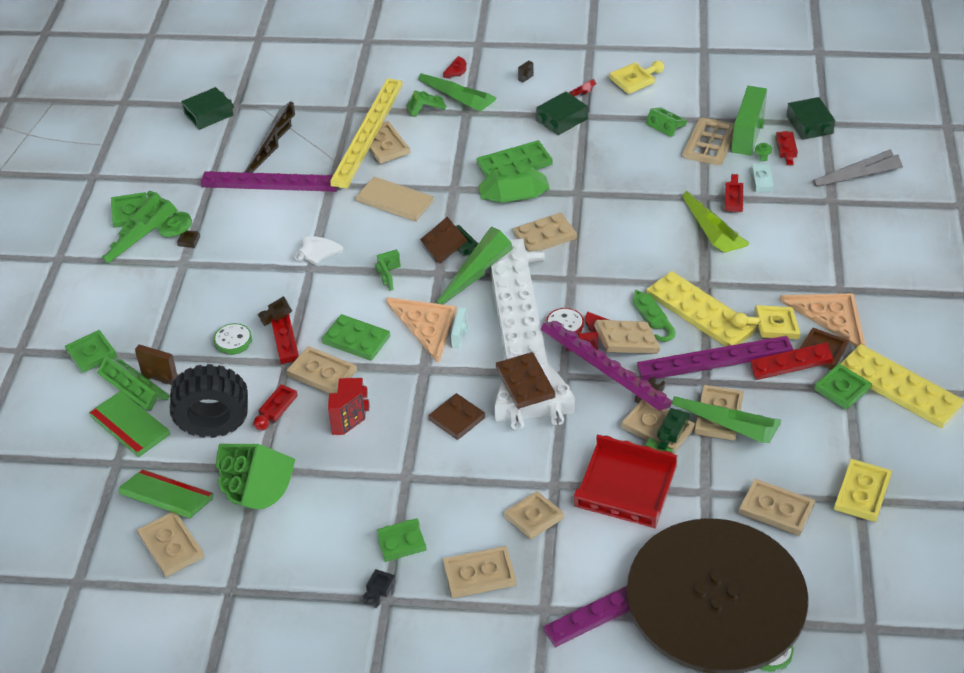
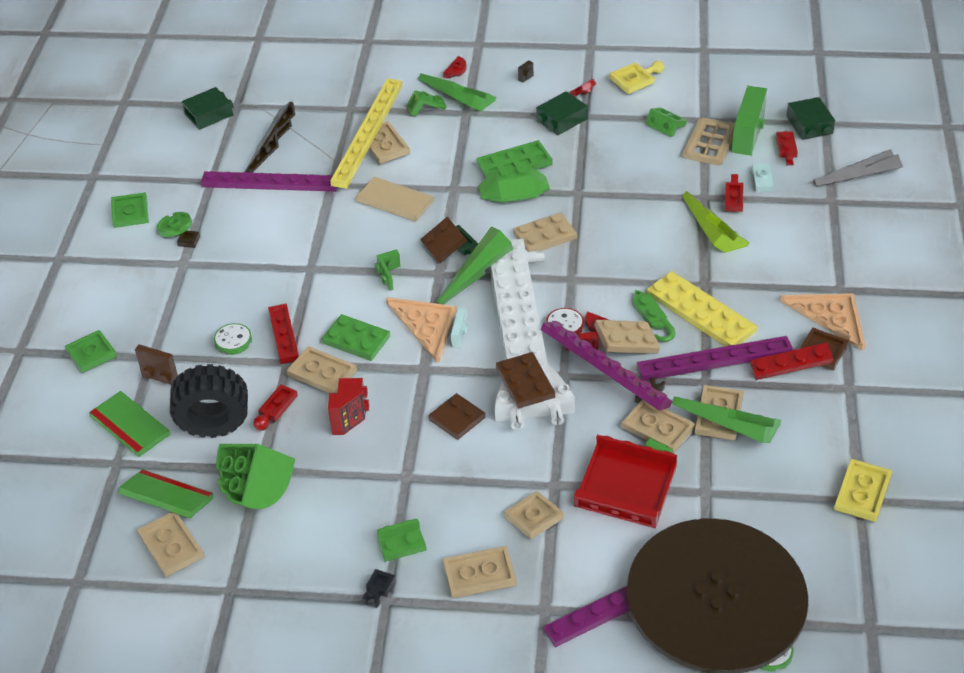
bright green fence [97,356,170,410] -> none
bright green wedge [102,190,178,263] -> none
dark brown plate [257,296,292,326] -> none
white arm [294,236,343,266] -> none
dark green plate [657,408,690,450] -> none
light yellow plate [732,305,800,339] -> none
tan plate [739,479,815,536] -> none
bright green plate [755,143,772,162] -> none
bright green plate [814,363,872,410] -> none
light yellow plate [841,344,964,428] -> none

